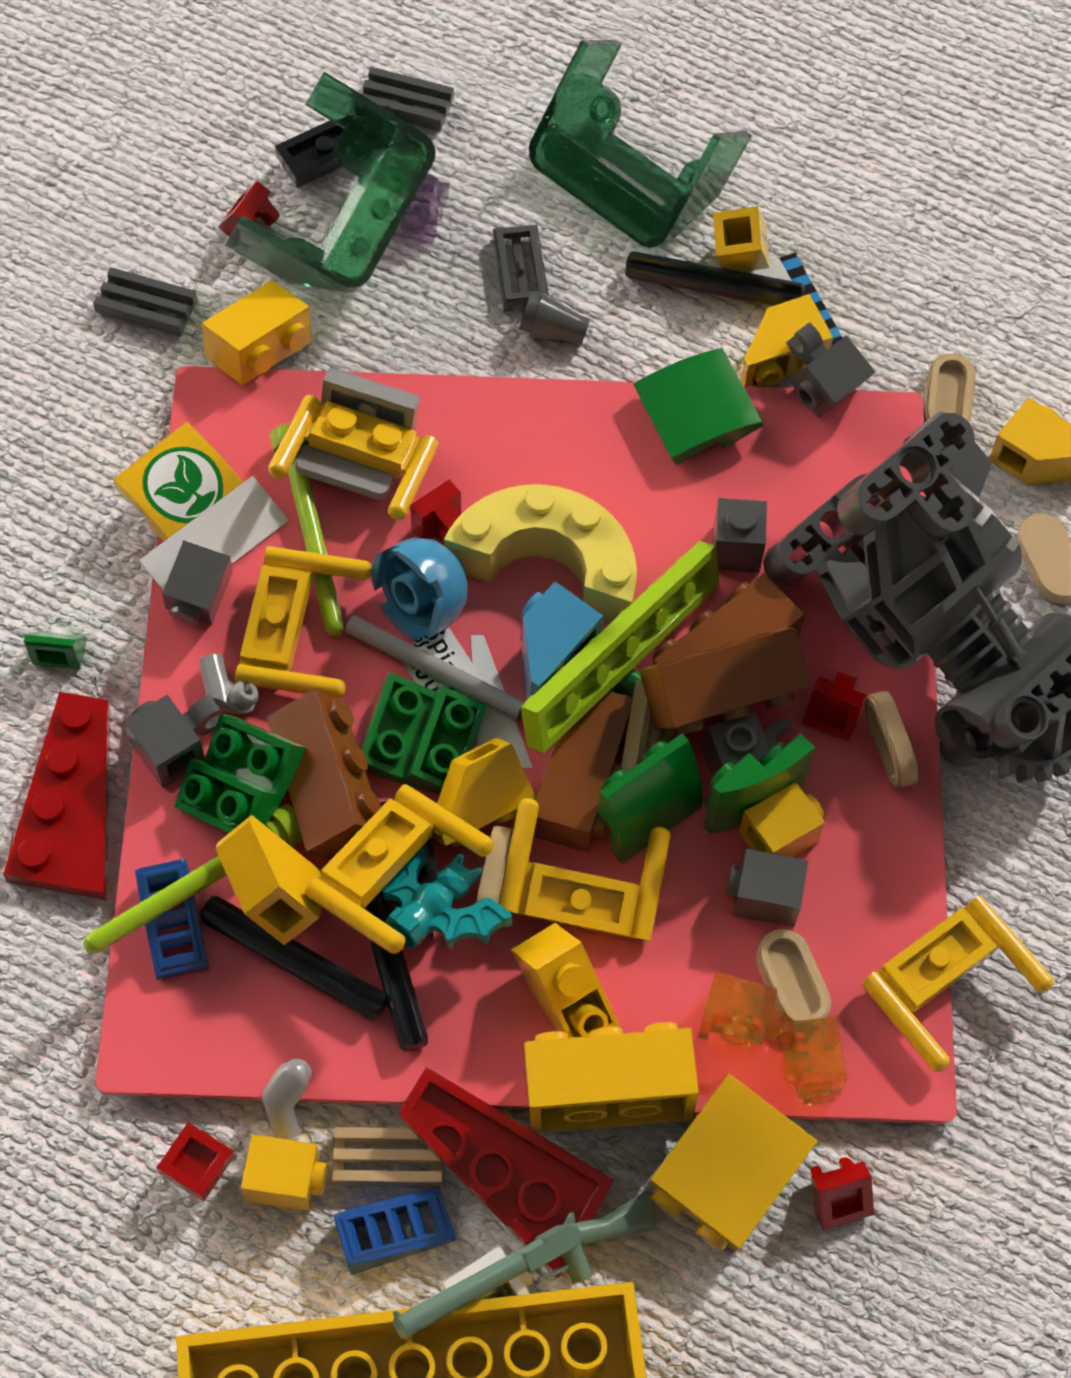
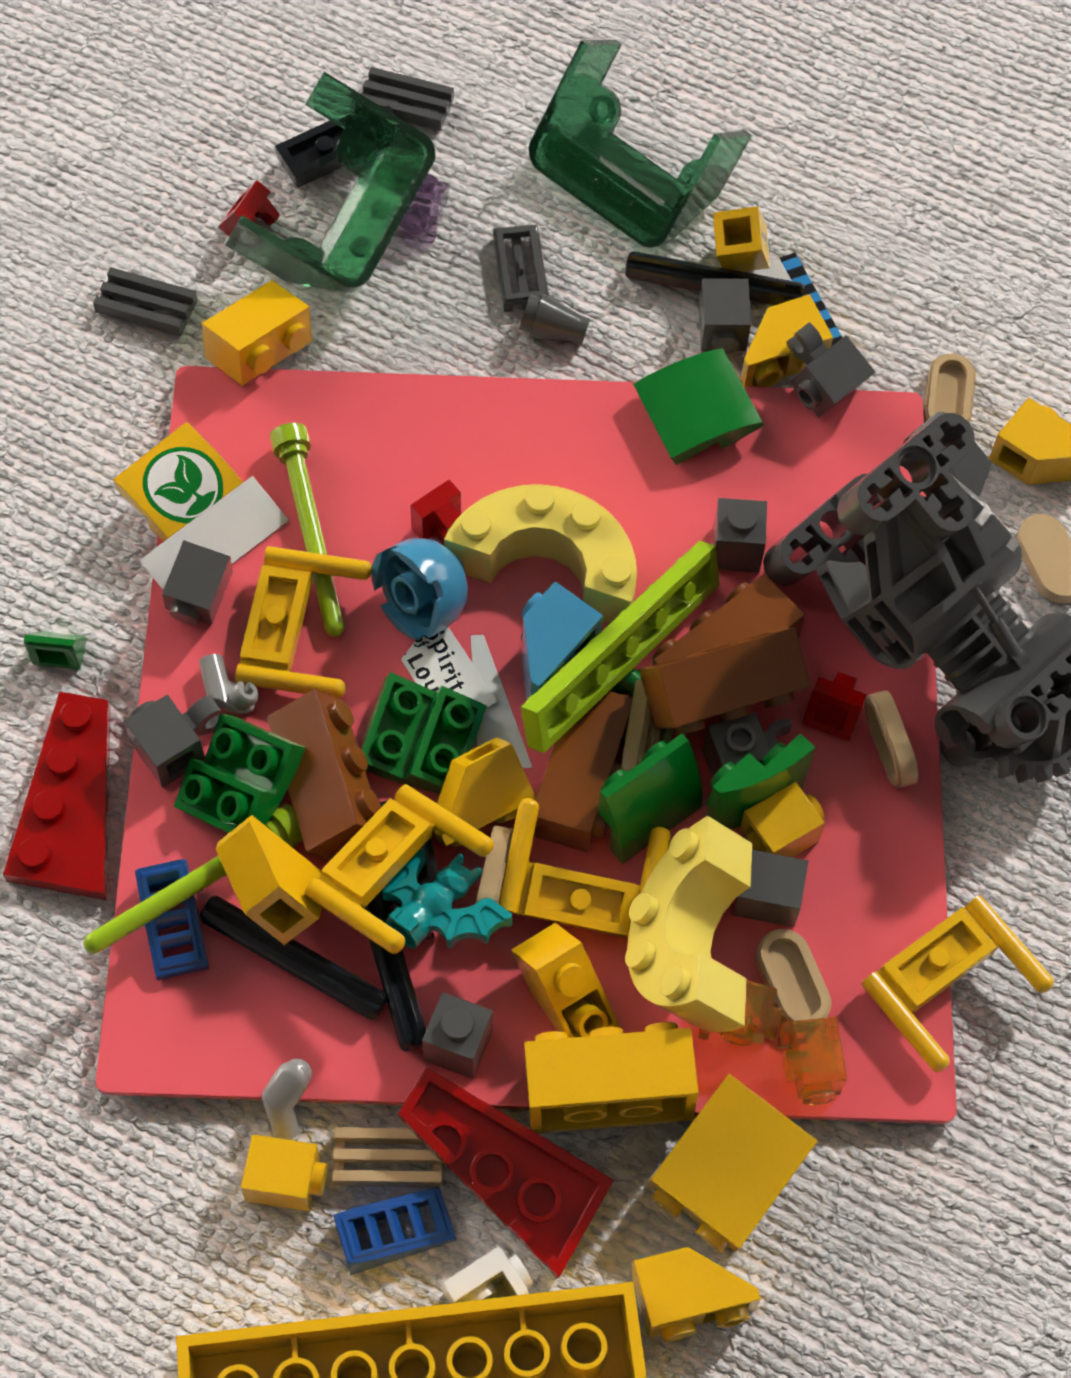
red tile [156,1122,235,1202] -> none
yellow plate [268,395,439,520] -> none
light grey bracket [295,367,421,500] -> none
light grey bar [345,615,525,721] -> none
sand green piece [392,1191,657,1339] -> none
red tile [810,1157,875,1230] -> none
none -> dark grey brick [422,992,493,1079]
none -> light yellow brick [625,816,752,1033]
none -> yellow slope [631,1247,761,1342]
none -> dark grey brick [698,279,751,354]

